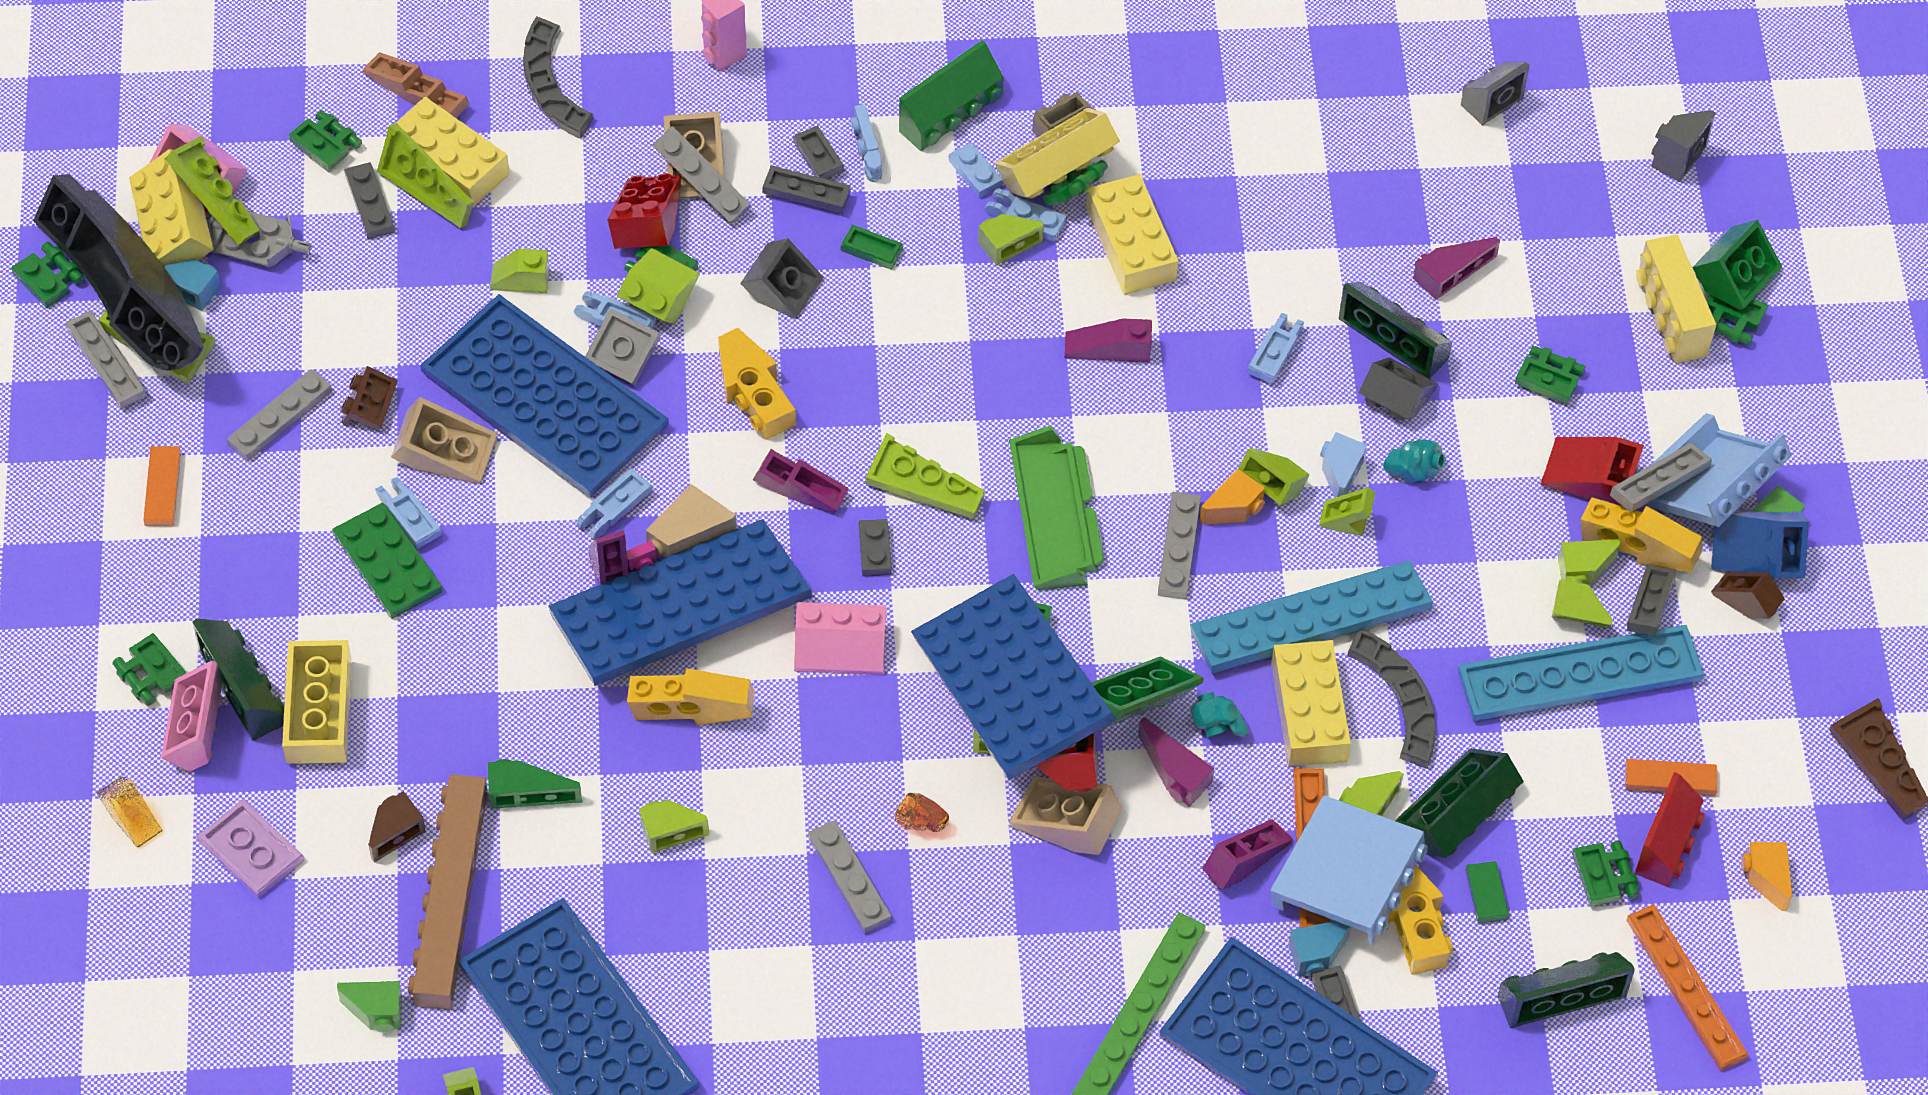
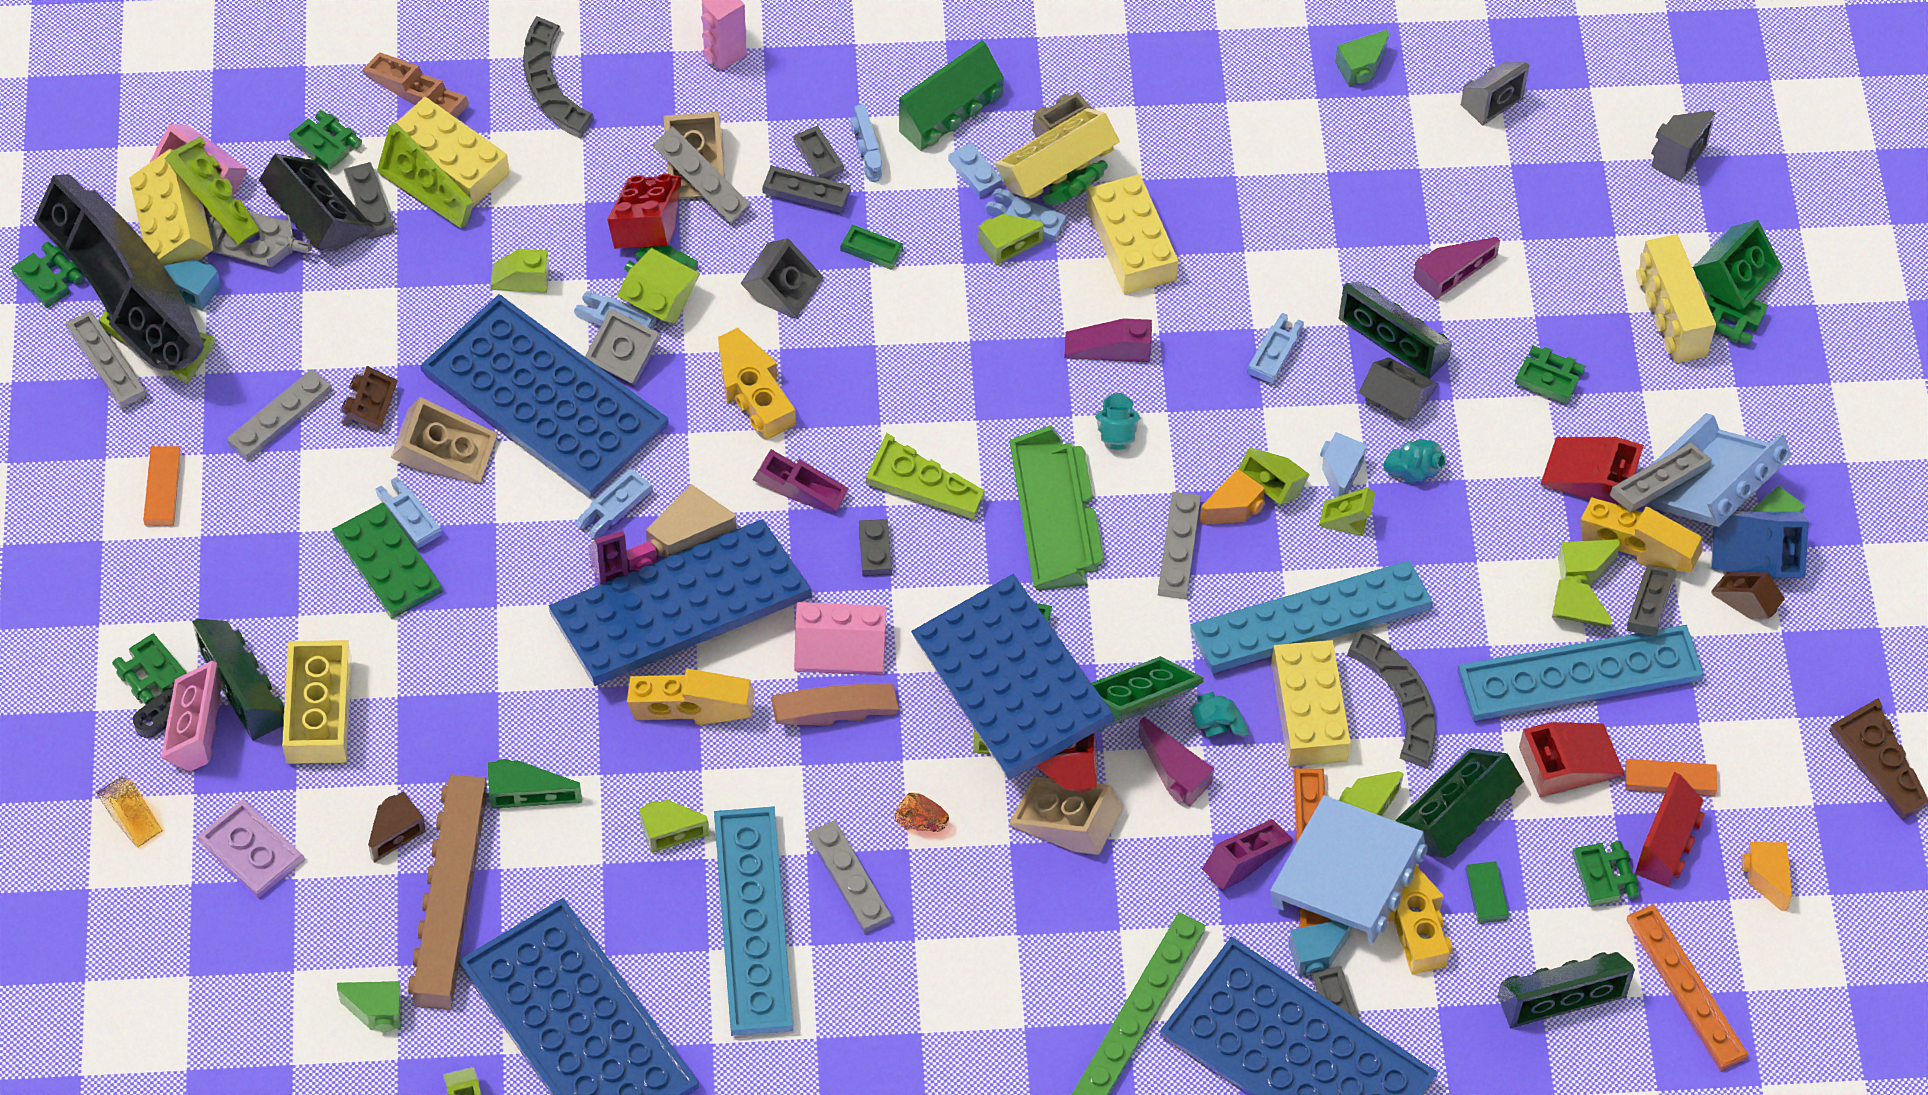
none -> black beam [133,690,173,738]
none -> black slope [259,153,373,251]
none -> dark azure plate [714,806,793,1036]
none -> nougat slope [771,684,899,726]
none -> teal head [1095,393,1141,450]
none -> bright green slope [1335,30,1389,86]
none -> red slope [1519,722,1625,798]

